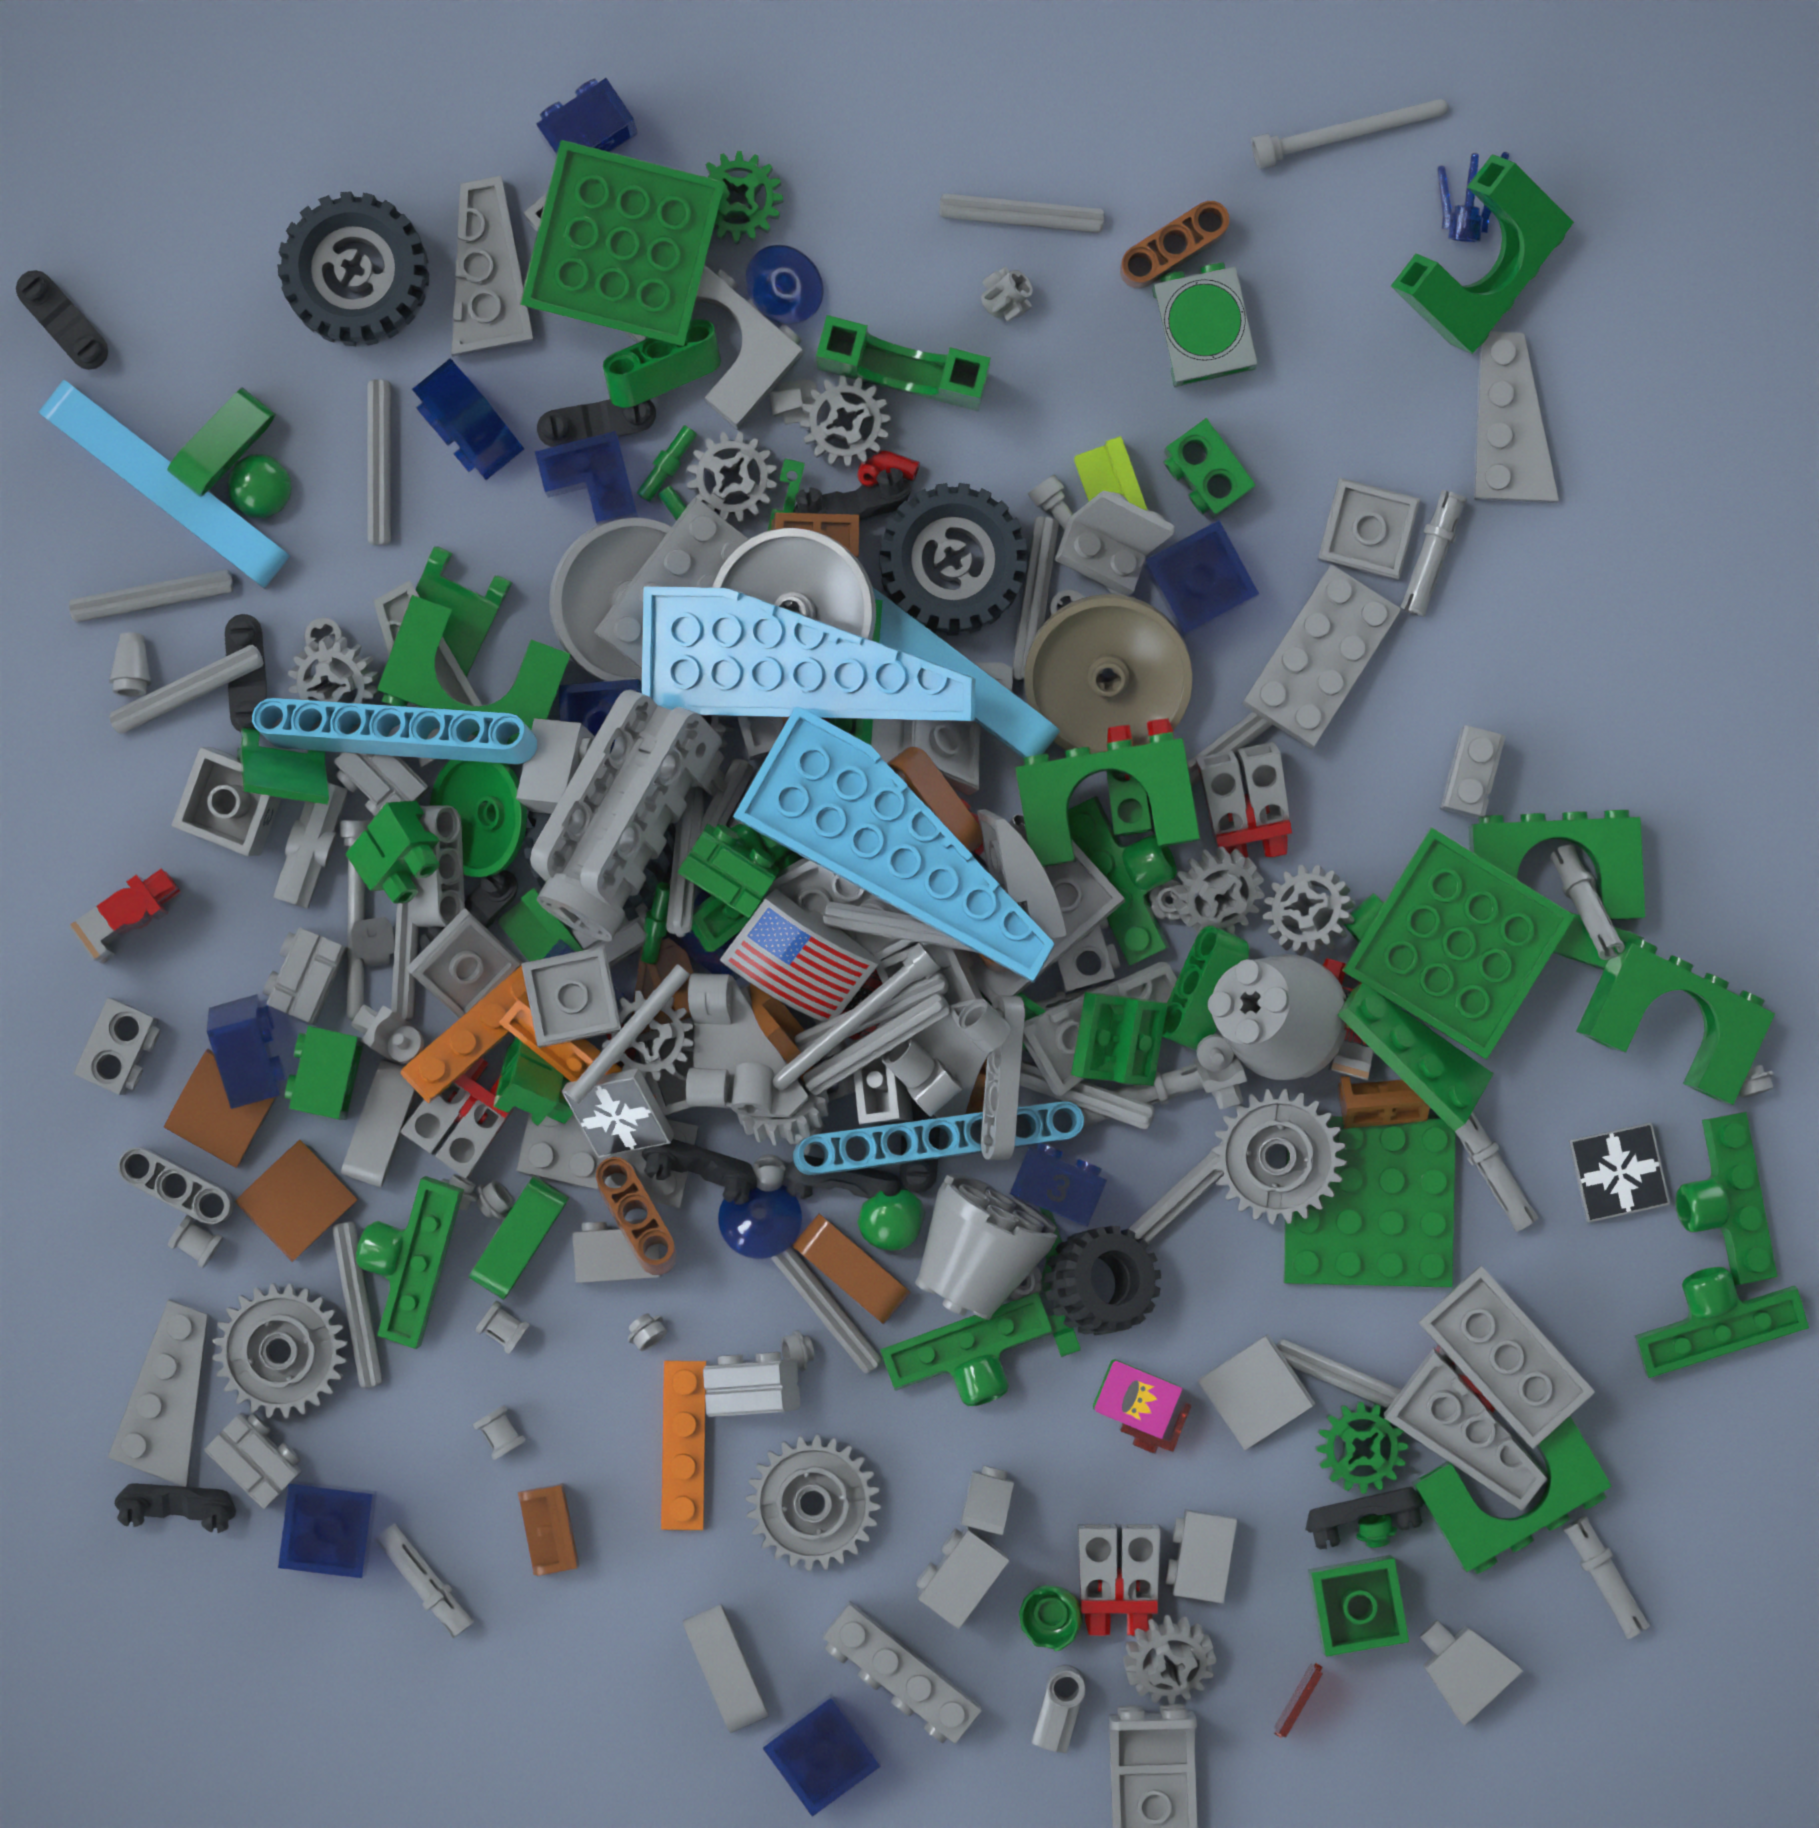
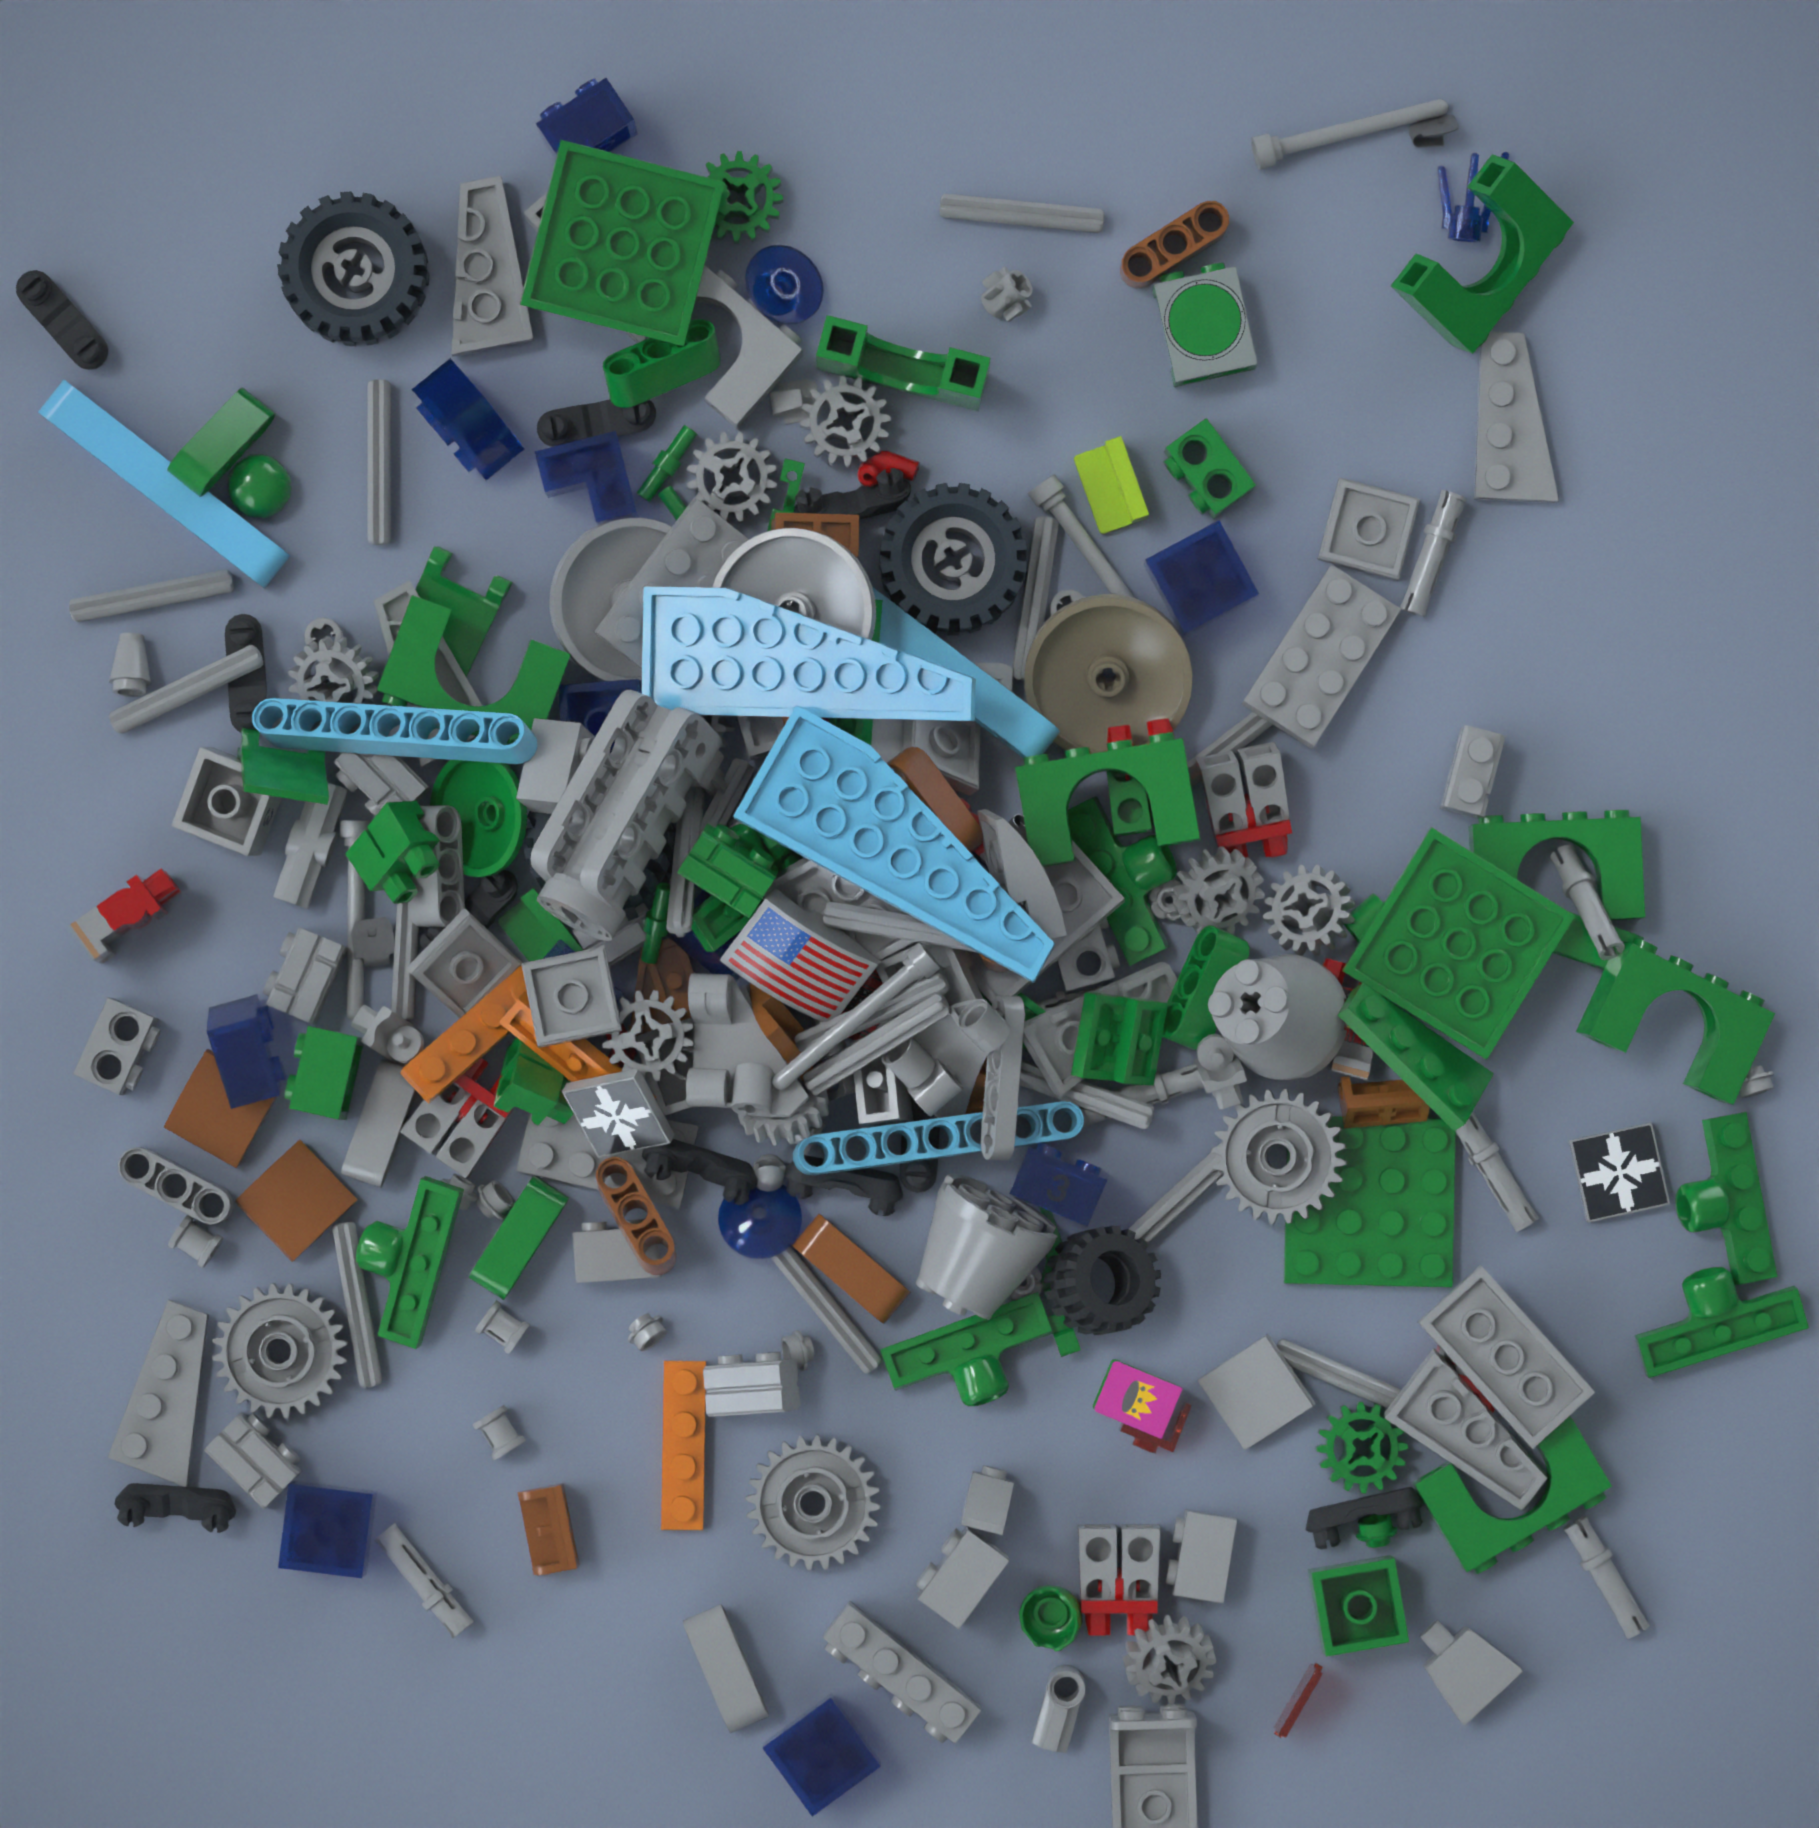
light grey bar [566,964,690,1104] -> none
green hair [857,1189,926,1251] -> none
light grey bracket [1055,491,1175,596] -> none
none -> flat silver piece [1408,115,1459,148]

